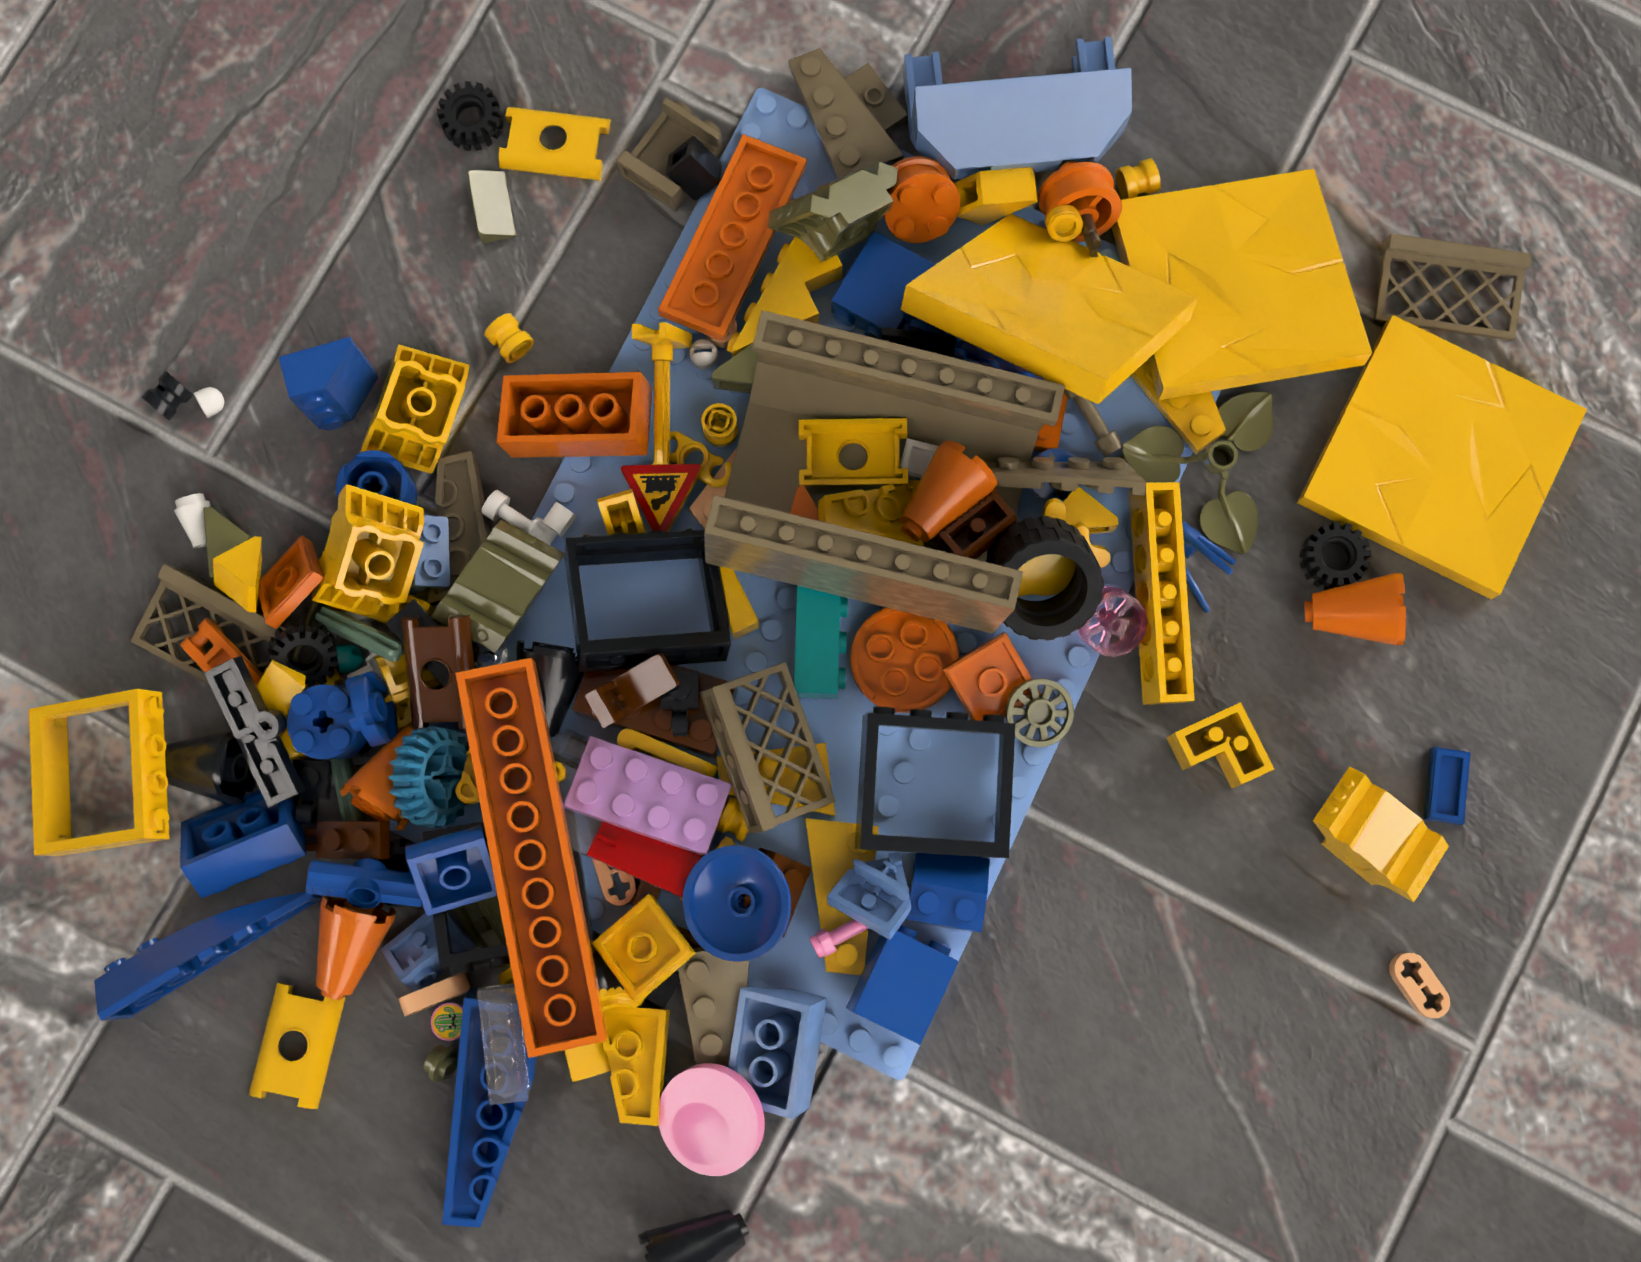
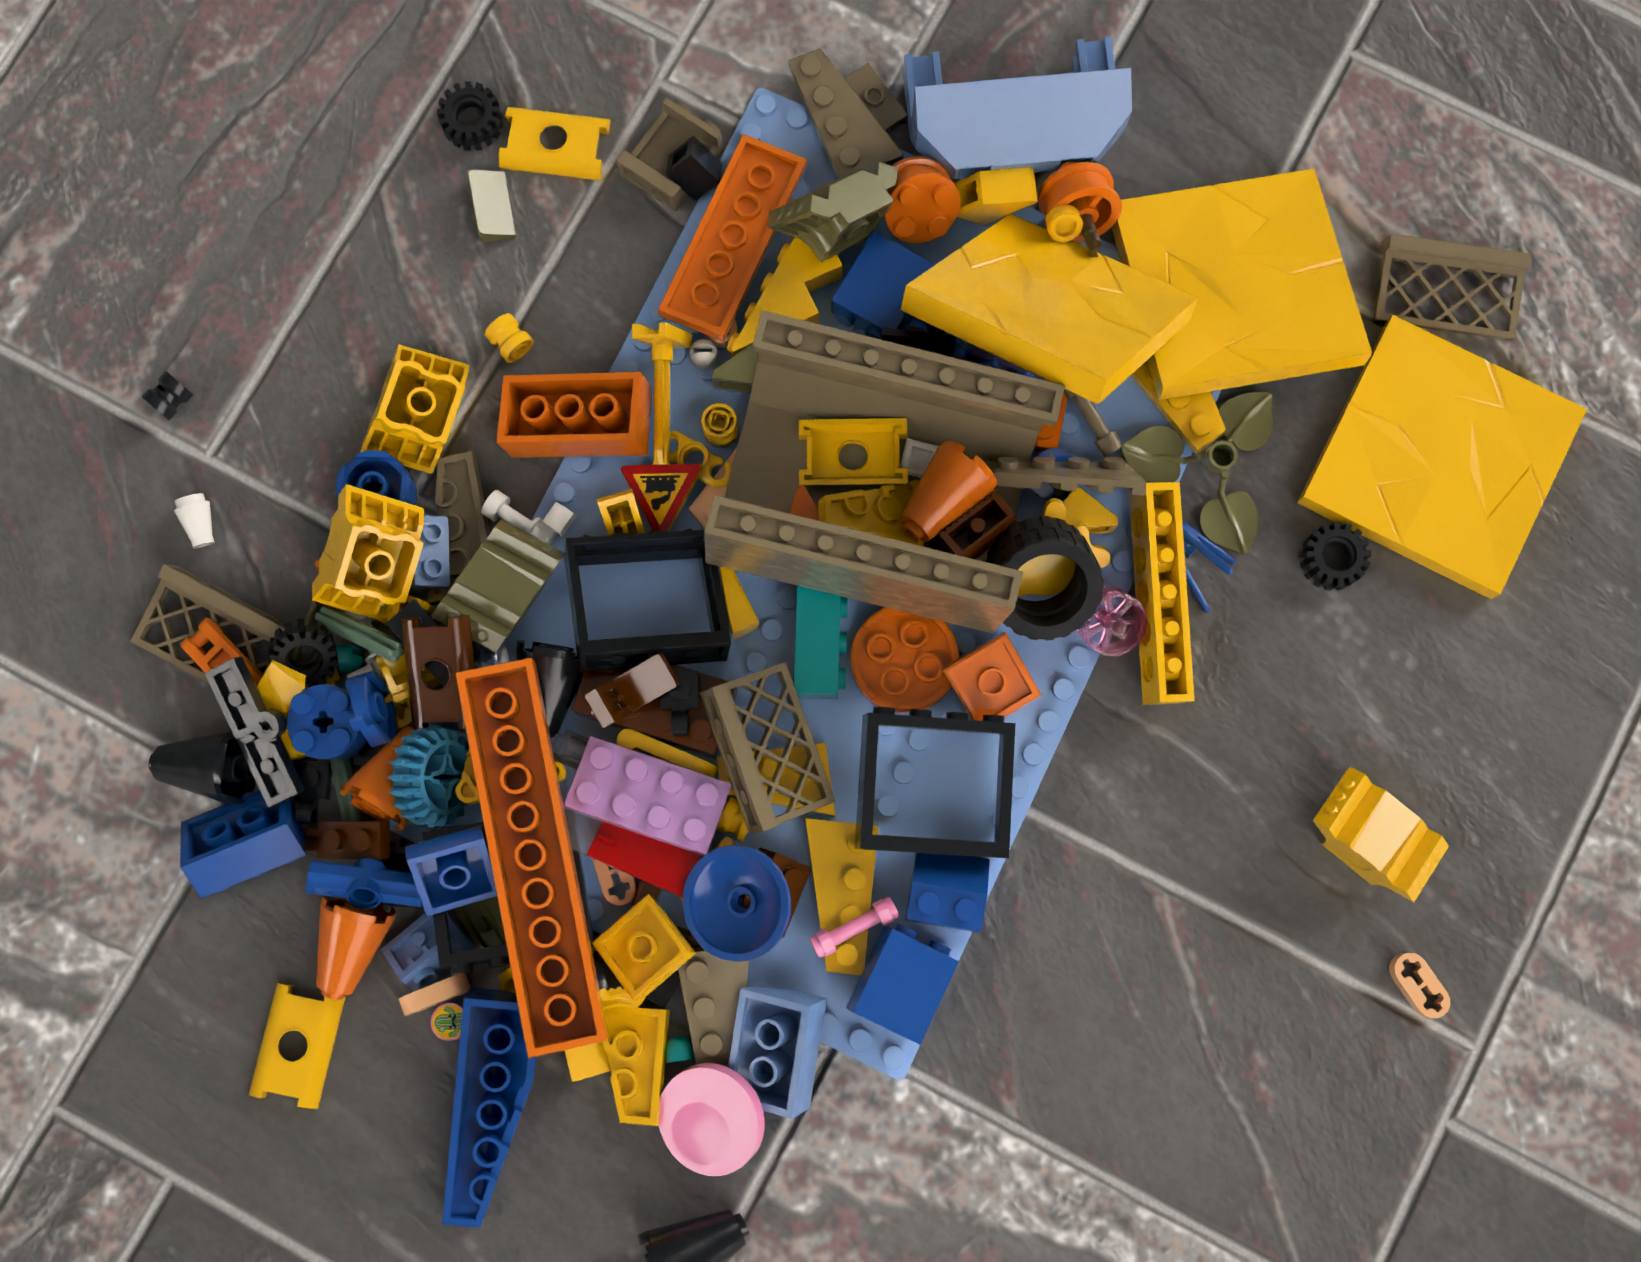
yellow window [29,689,170,856] -> none
blue wedge [94,892,322,1021] -> none
white hinge [193,387,224,418] -> none
olive slope [203,506,252,580] -> none
yellow slope [213,536,262,613] -> none
orange tile [258,535,324,629] -> none
blue slope [279,337,378,430] -> none
olive plate [423,1045,458,1082] -> none
clear plate [477,984,530,1105] -> none
medium blue slope [827,852,911,940] -> none
olive wheel [1005,678,1074,747] -> none
yellow wheel [1115,158,1161,199] -> none
yellow brick [1167,702,1274,789] -> none
orange cone [1304,573,1406,646] -> none
blue tile [1423,747,1471,825] -> none
none -> teal hinge [665,1035,695,1063]

